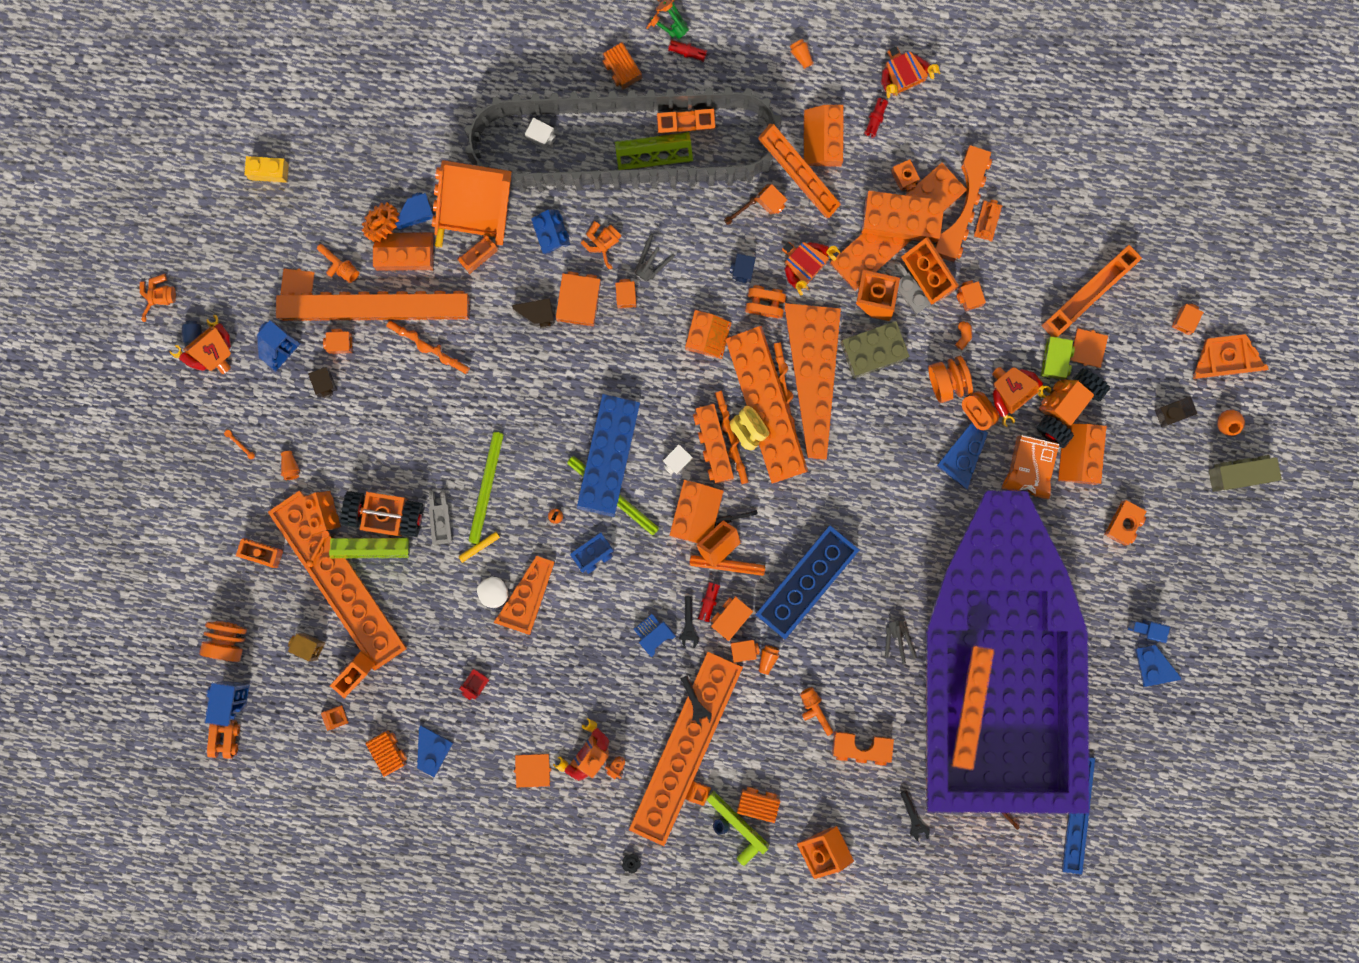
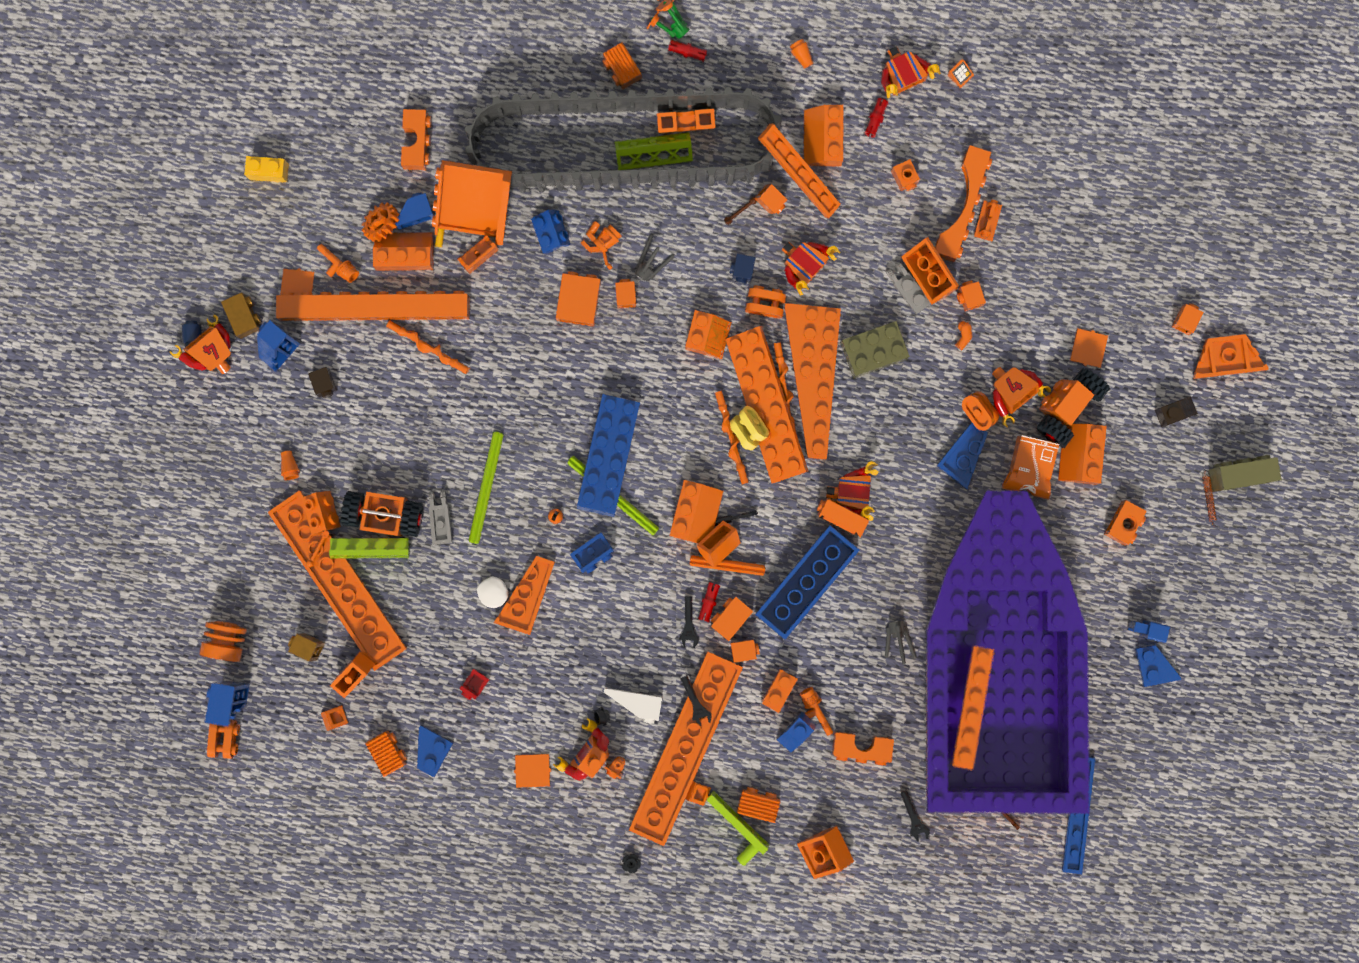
orange piece [139,274,176,322] -> none
orange hinge [224,430,255,459] -> none
orange brick [236,538,283,568] -> none
orange brick [323,329,353,354] -> none
yellow piece [458,532,500,563] -> none
dark brown slope [512,298,555,329] -> none
white brick [525,118,556,149] -> none
blue piece [634,614,676,657] -> none
white brick [663,445,693,475] -> none
orange brick [693,404,734,484] -> none
dark blue hinge [713,818,730,835] -> none
orange cone [758,645,780,675] -> none
orange plate [830,163,967,291] -> none
orange slope [856,270,900,321] -> none
orange brick [861,191,945,243] -> none
orange wheel [928,355,973,403] -> none
orange arch [1041,245,1142,337] -> none
lime brick [1041,336,1075,380] -> none
orange piece [1217,409,1245,436] -> none
none -> pearl gold brick [221,292,262,339]
none -> orange arch [401,109,432,170]
none -> black plate [594,707,610,726]
none -> white slope [604,688,662,724]
none -> orange brick [761,669,797,713]
none -> blue slope [776,712,816,752]
none -> orange window [816,498,869,538]
none -> torso [826,461,878,521]
none -> slope [948,59,974,88]
none -> orange piece [1204,476,1217,526]

